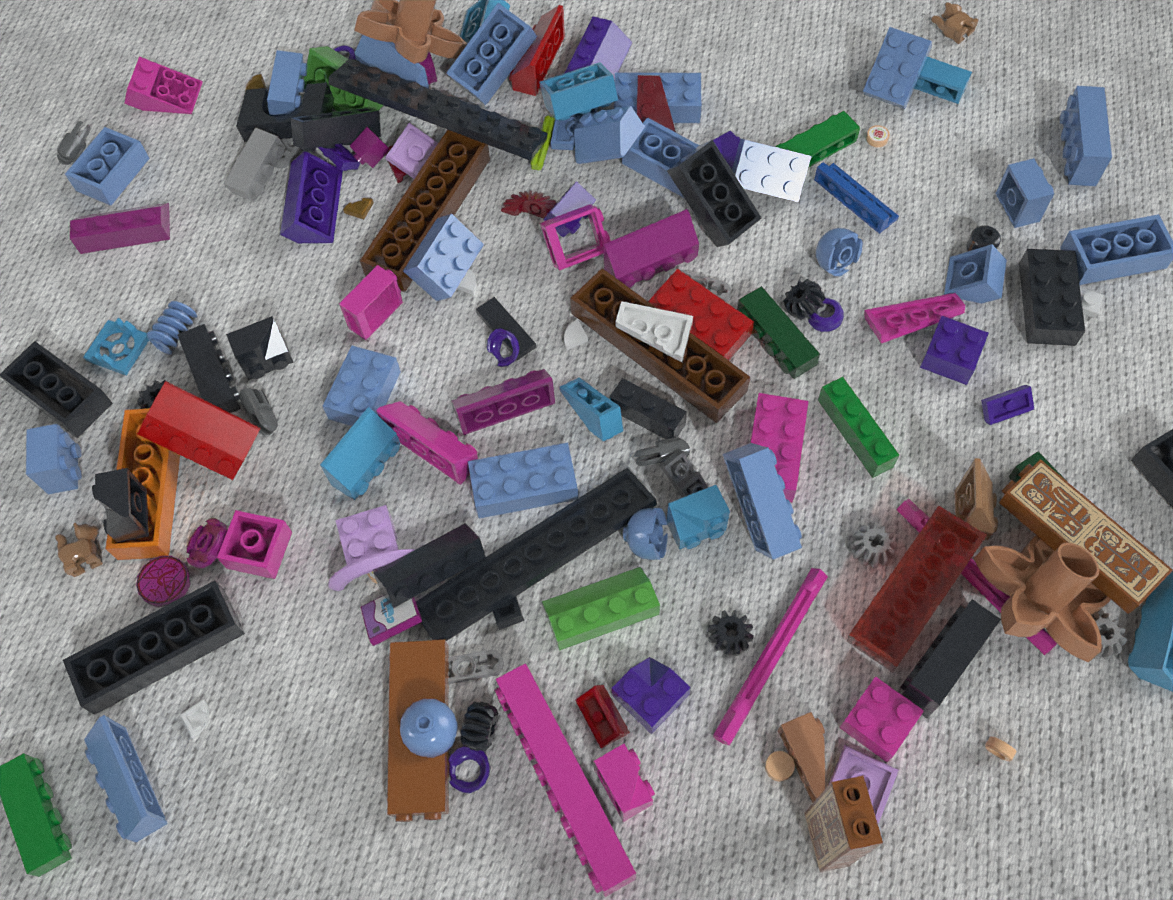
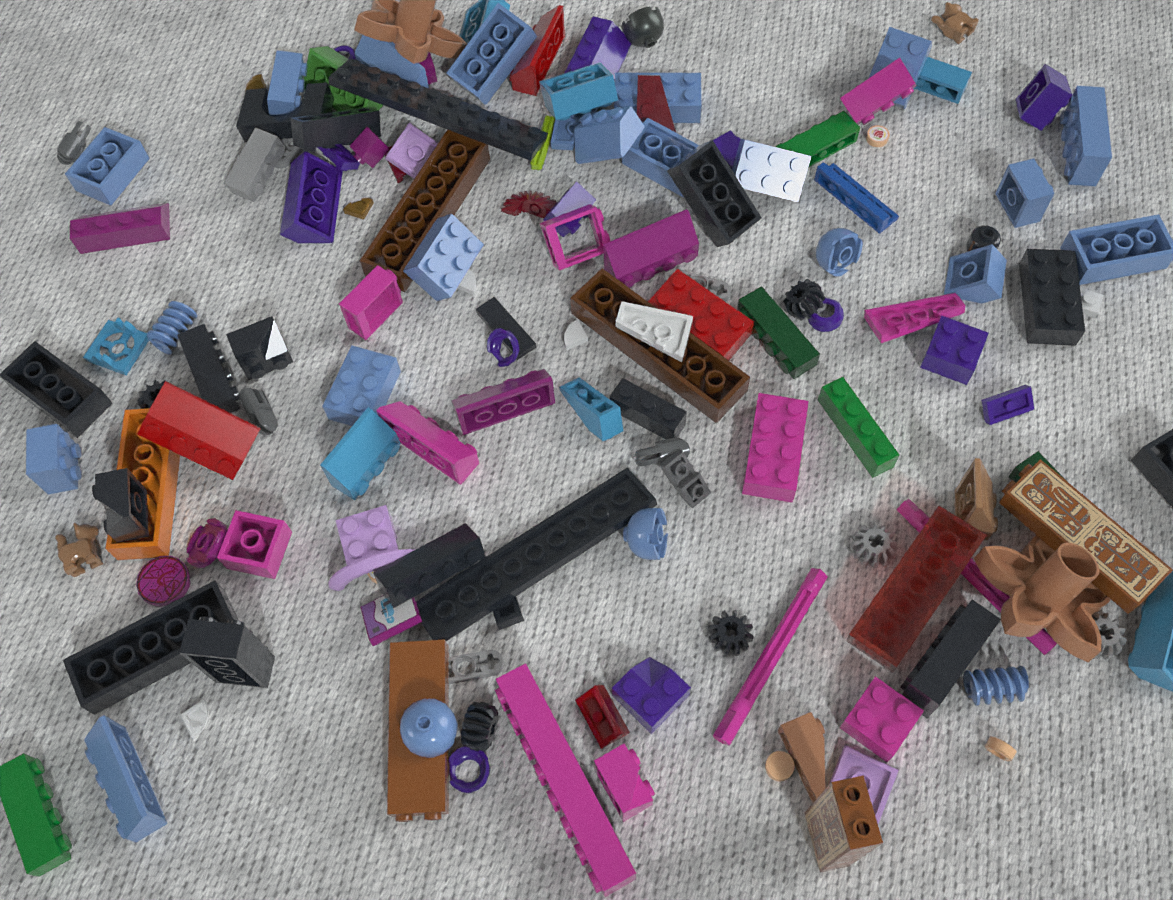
dark pink slope [124,56,203,114] -> none
medium blue brick [468,443,578,519] -> none
bright green slope [542,567,660,651] -> none
dark azure slope [667,485,730,550] -> none
medium blue brick [723,443,802,560] -> none
none -> black brick [179,617,275,688]
none -> pearl dark grey cylinder [621,6,664,48]
none -> dark pink slope [840,58,917,125]
none -> medium blue piece [963,665,1029,706]
none -> dark purple slope [1015,64,1072,131]

